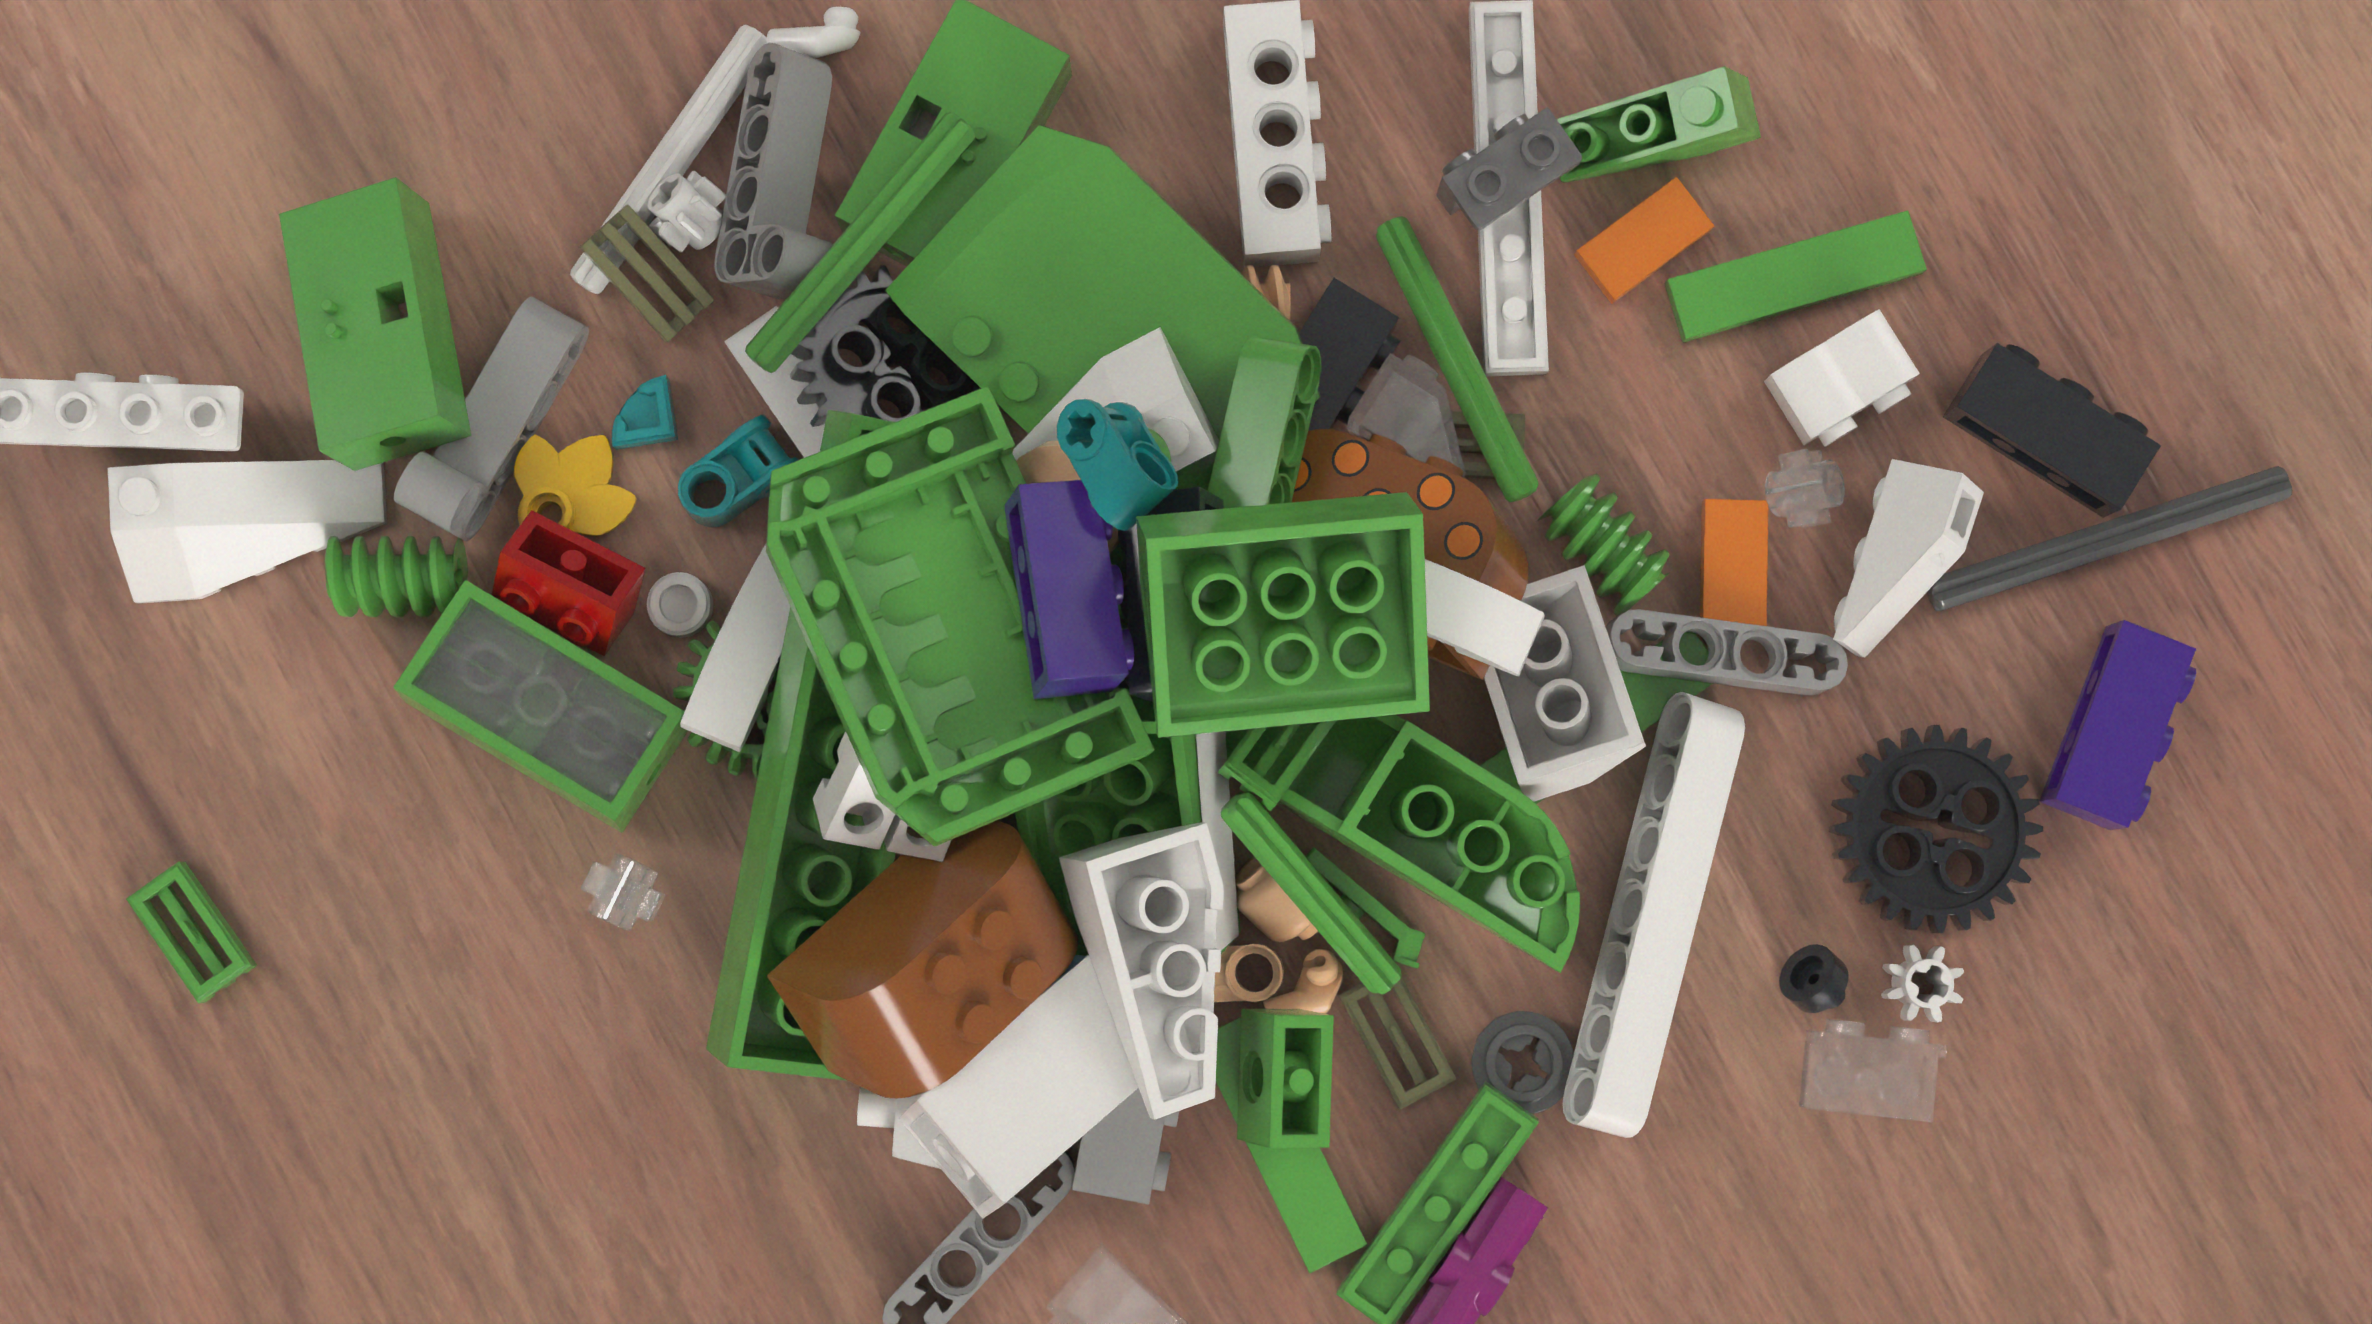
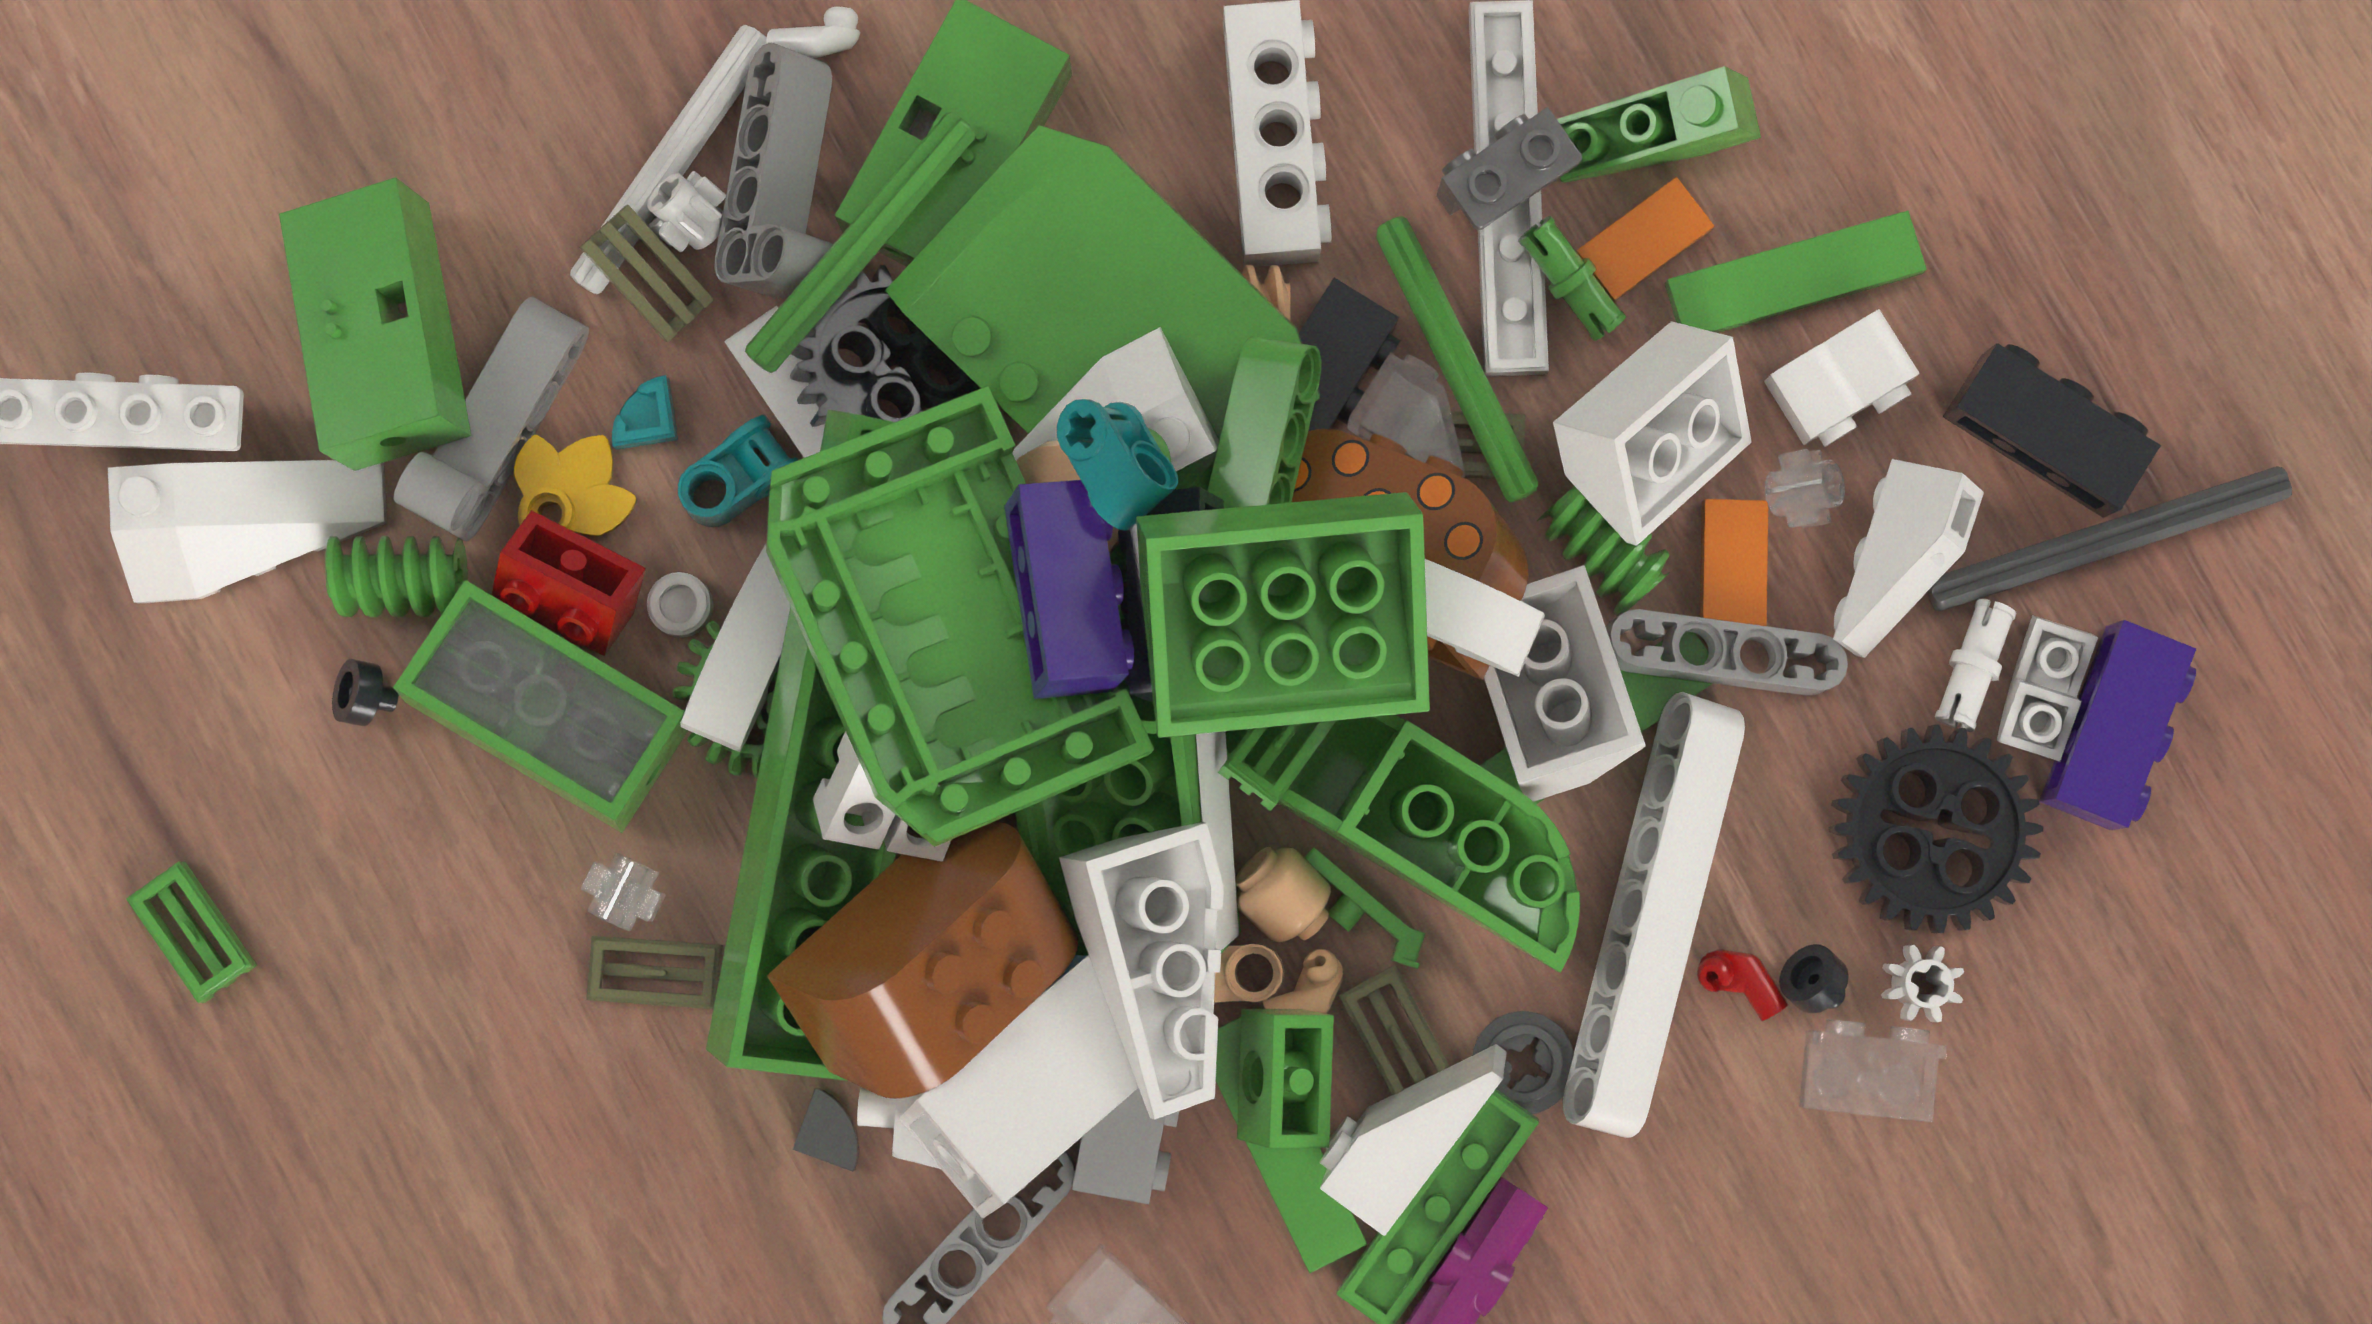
bright green axle [1221,792,1402,995] -> none
none -> black tile [332,659,399,726]
none -> olive tile [586,936,723,1009]
none -> dark grey tile [793,1088,859,1172]
none -> white slope [1319,1044,1507,1236]
none -> bright green pin [1518,216,1626,341]
none -> white slope [1553,321,1752,546]
none -> red arm [1697,949,1789,1021]
none -> white pin [1935,599,2016,732]
none -> white slope [1997,615,2098,761]

